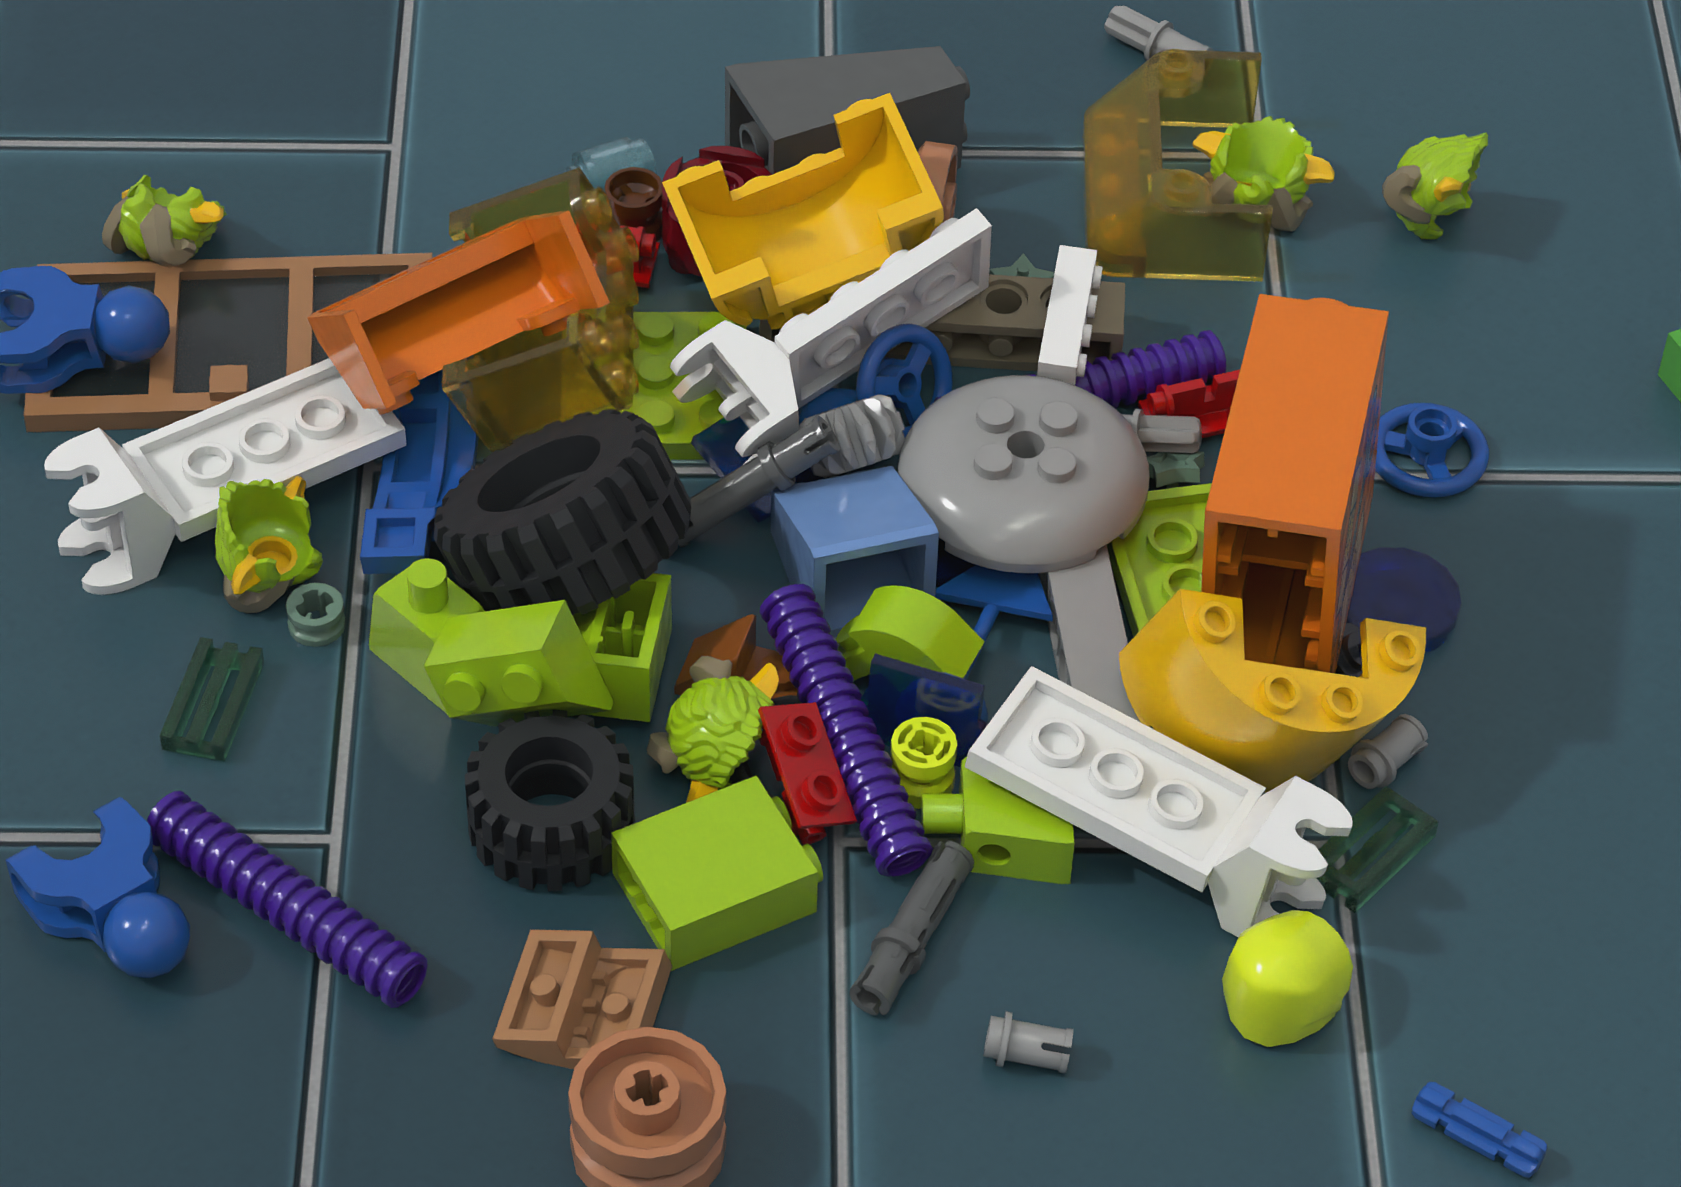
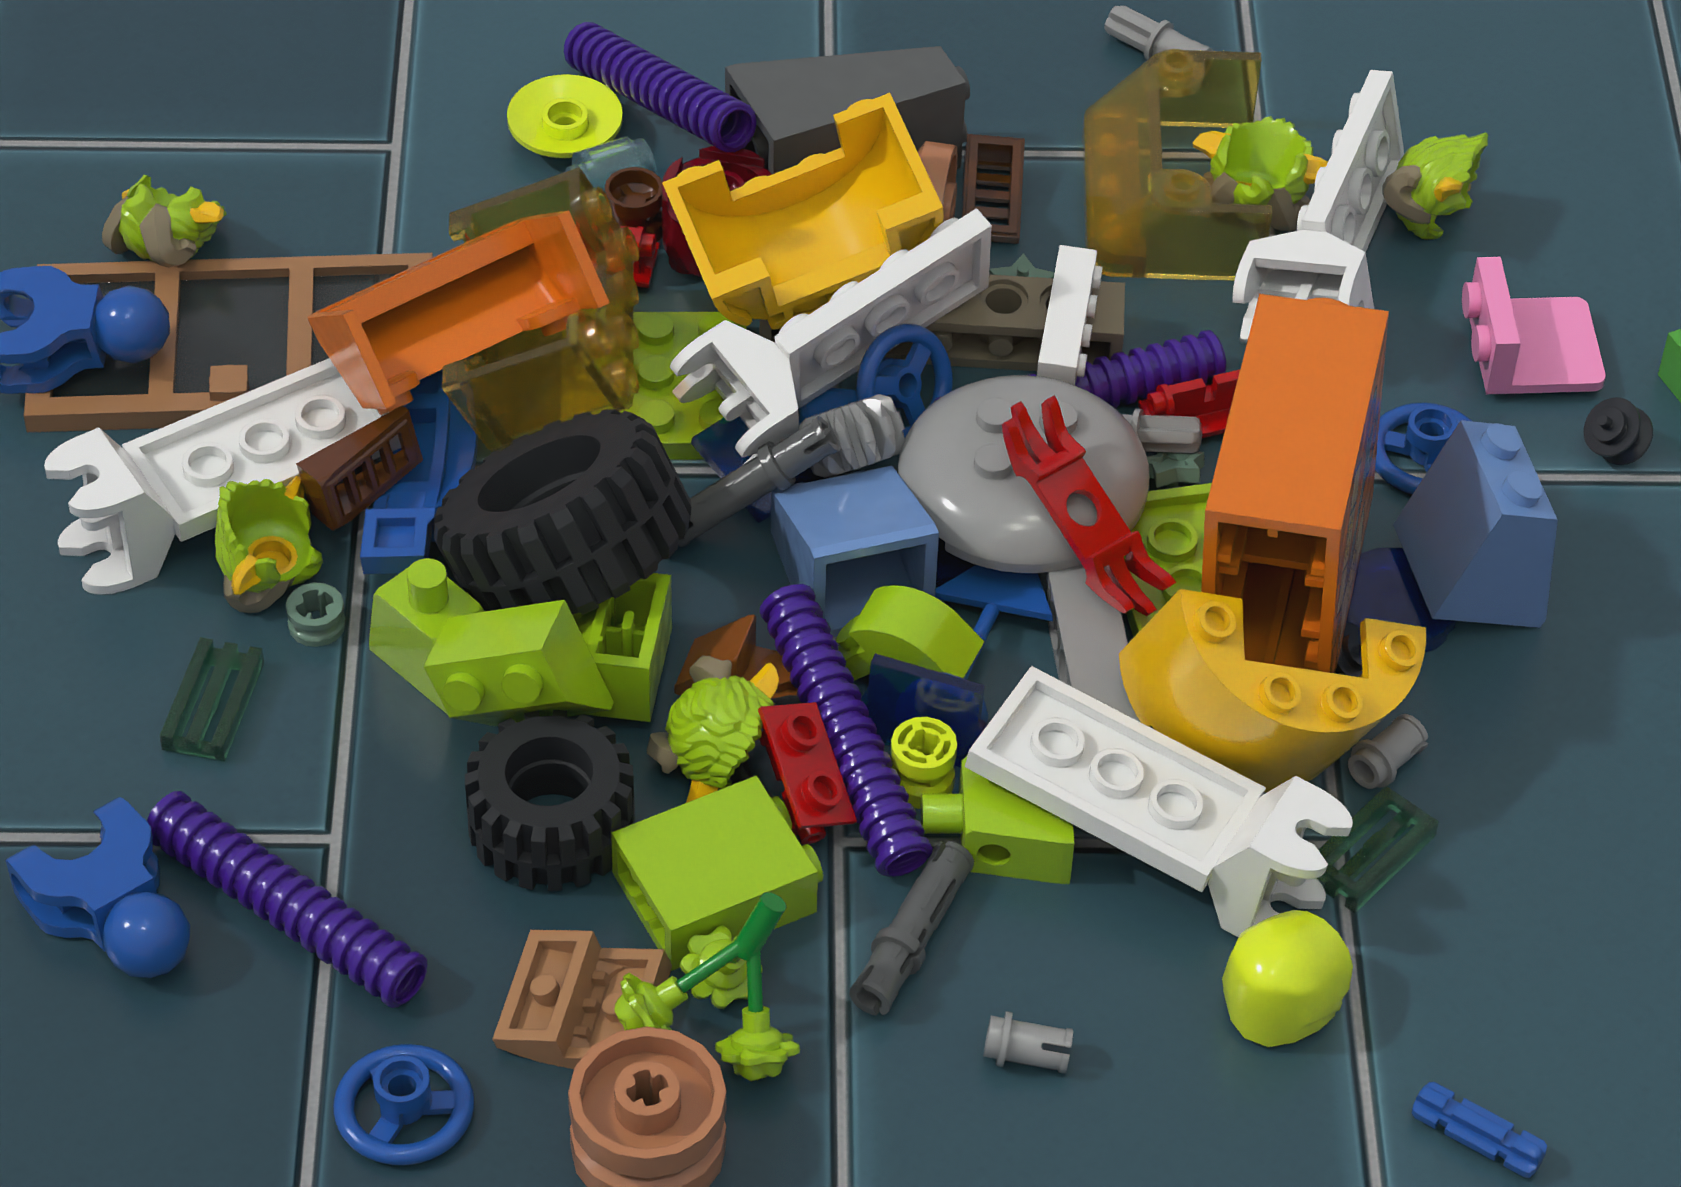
none -> reddish brown slope [296,405,423,531]
none -> blue piece [333,1044,475,1165]
none -> neon yellow dish [507,74,623,158]
none -> dark purple piece [563,22,757,152]
none -> lime plant [614,892,800,1081]
none -> reddish brown slope [961,134,1025,244]
none -> red piece [1002,395,1177,616]
none -> white hinge [1233,70,1404,344]
none -> medium blue slope [1393,420,1558,628]
none -> bright pink bracket [1462,257,1606,395]
none -> black wheel [1584,397,1653,465]

